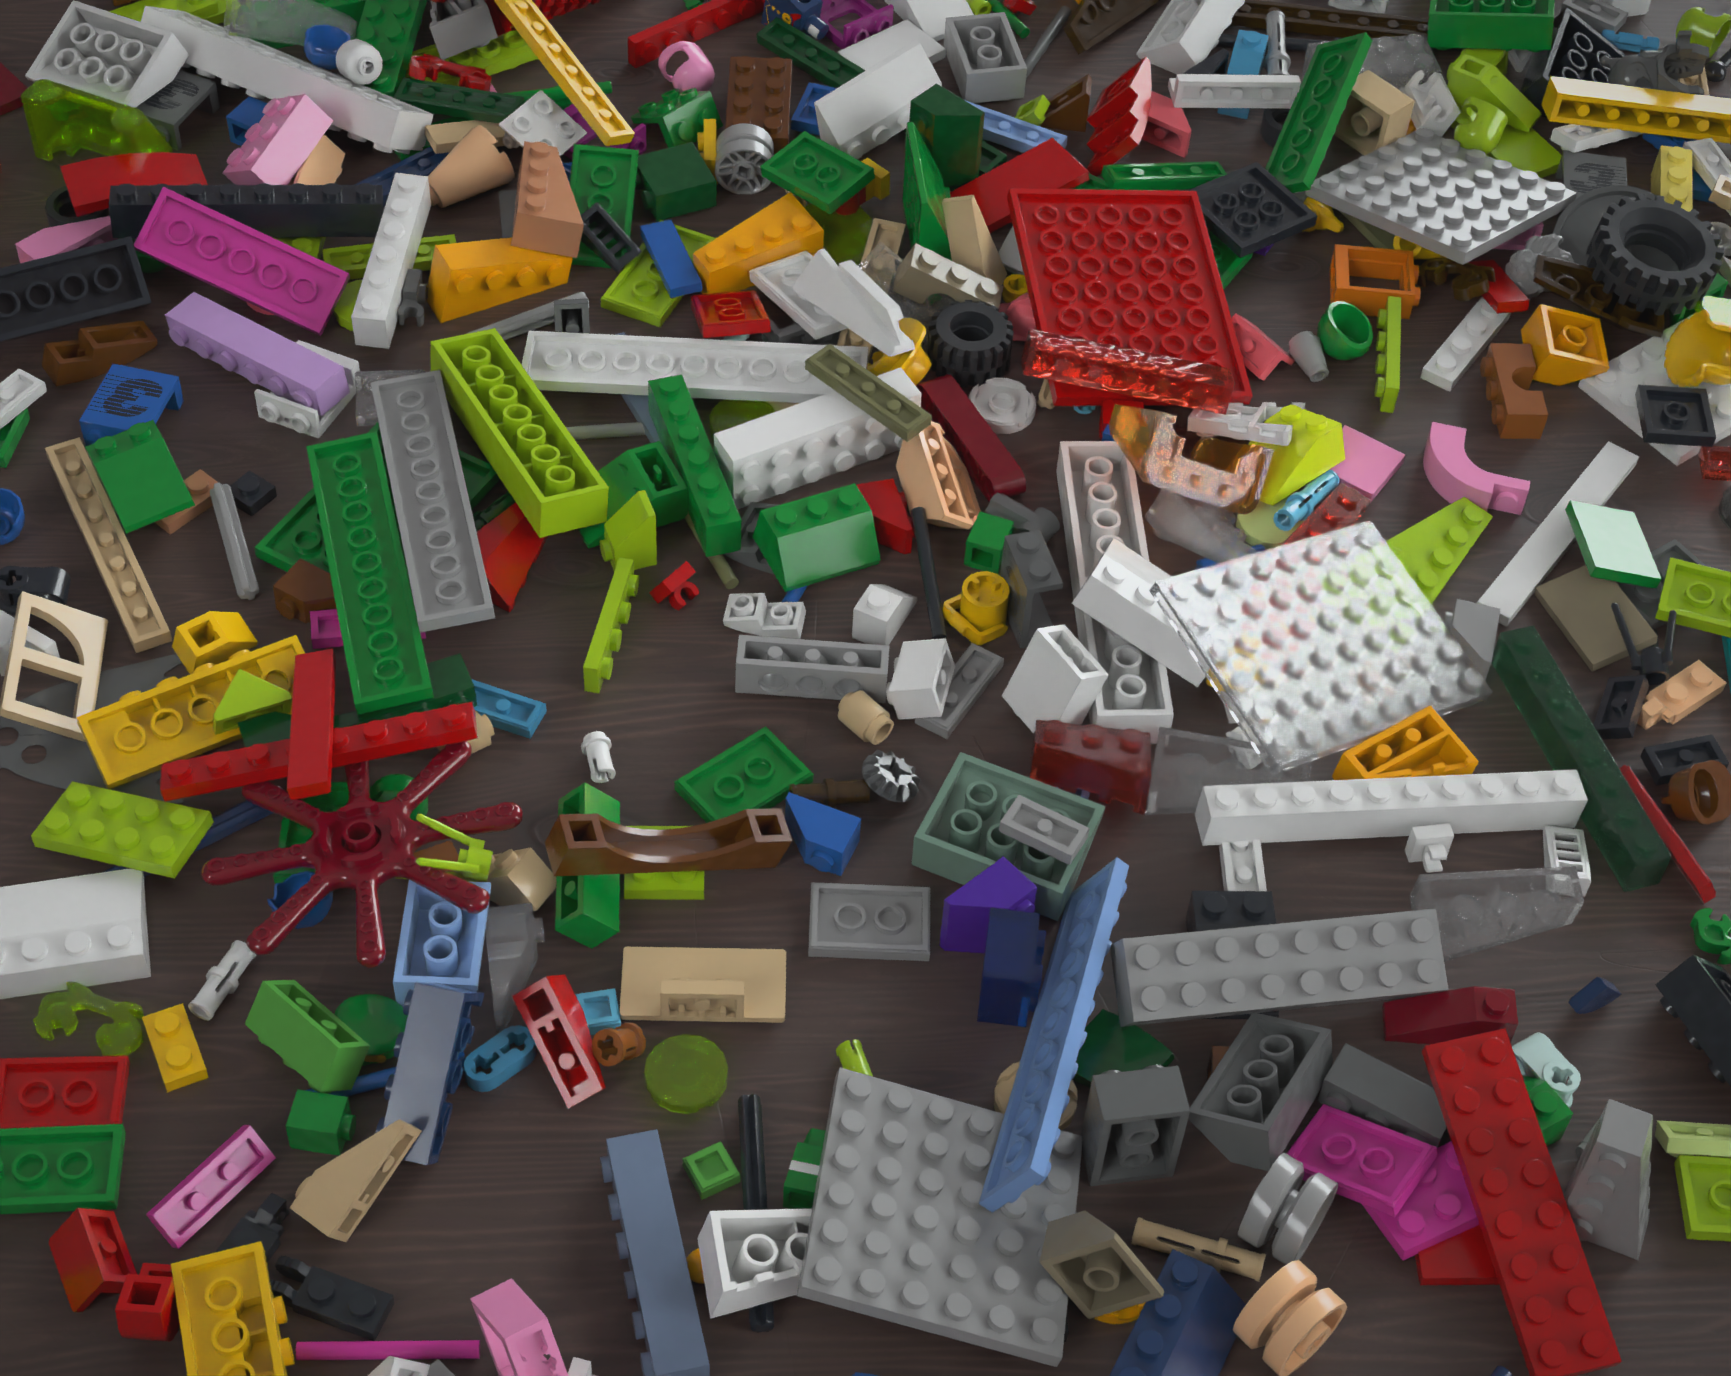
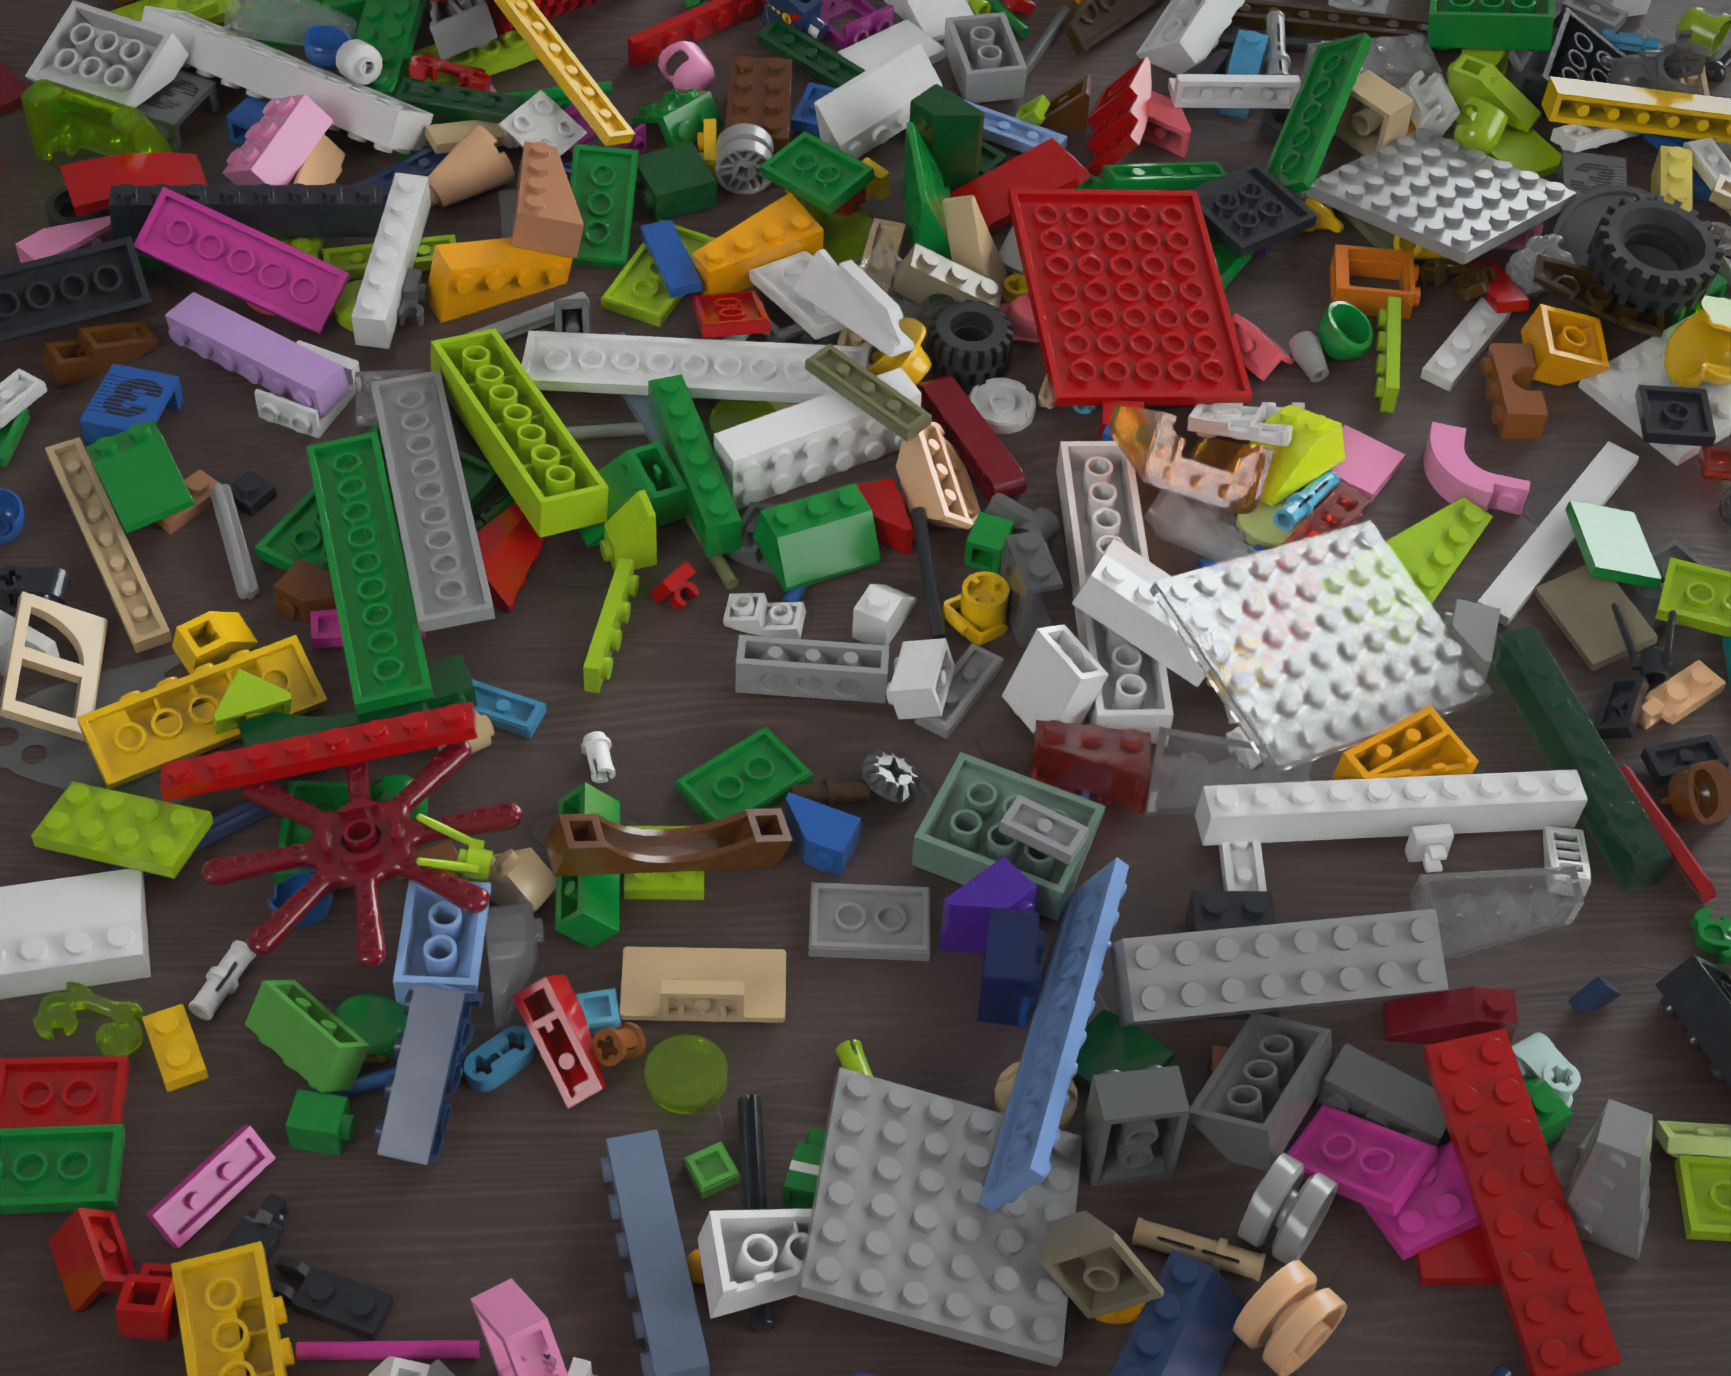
red tile [287,648,336,800] -> none
tan slope [290,1119,422,1242] -> none
black slope [581,202,642,273] -> none
tan brick [838,690,894,745] -> none
clear red brick [1021,329,1235,415] -> none

